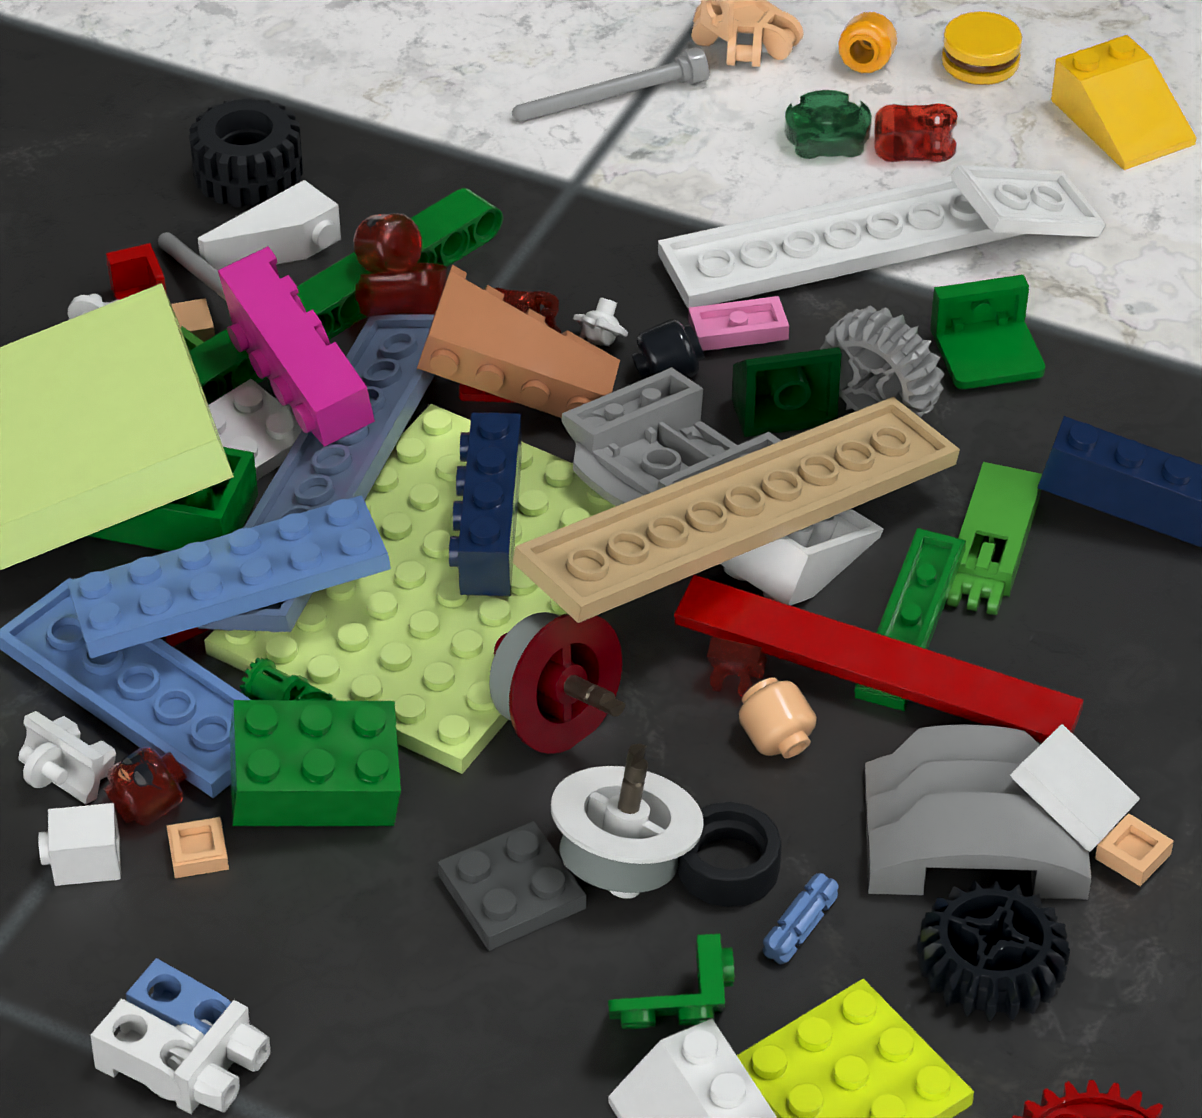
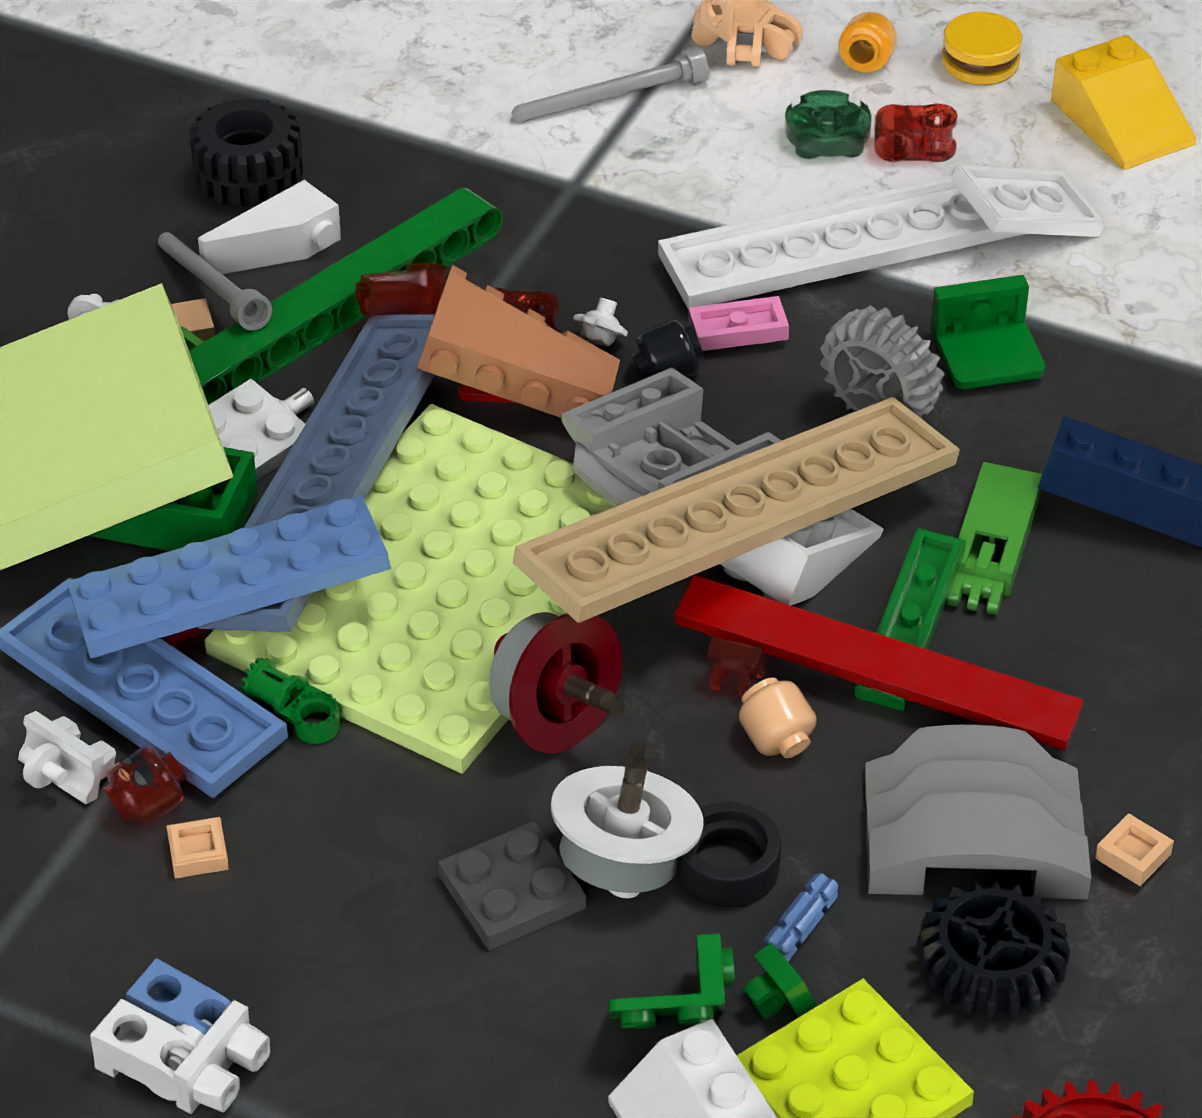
white brick [39,803,121,886] -> none
red panel [106,243,167,300] -> none
dark pink wedge [218,246,375,447] -> none
green brick [230,700,401,826] -> none
clear red head [354,213,422,274] -> none
dark blue brick [449,412,522,596] -> none
dark green slope [732,347,842,437] -> none
white tile [1010,724,1140,852] -> none
none -> green tile [743,942,817,1019]

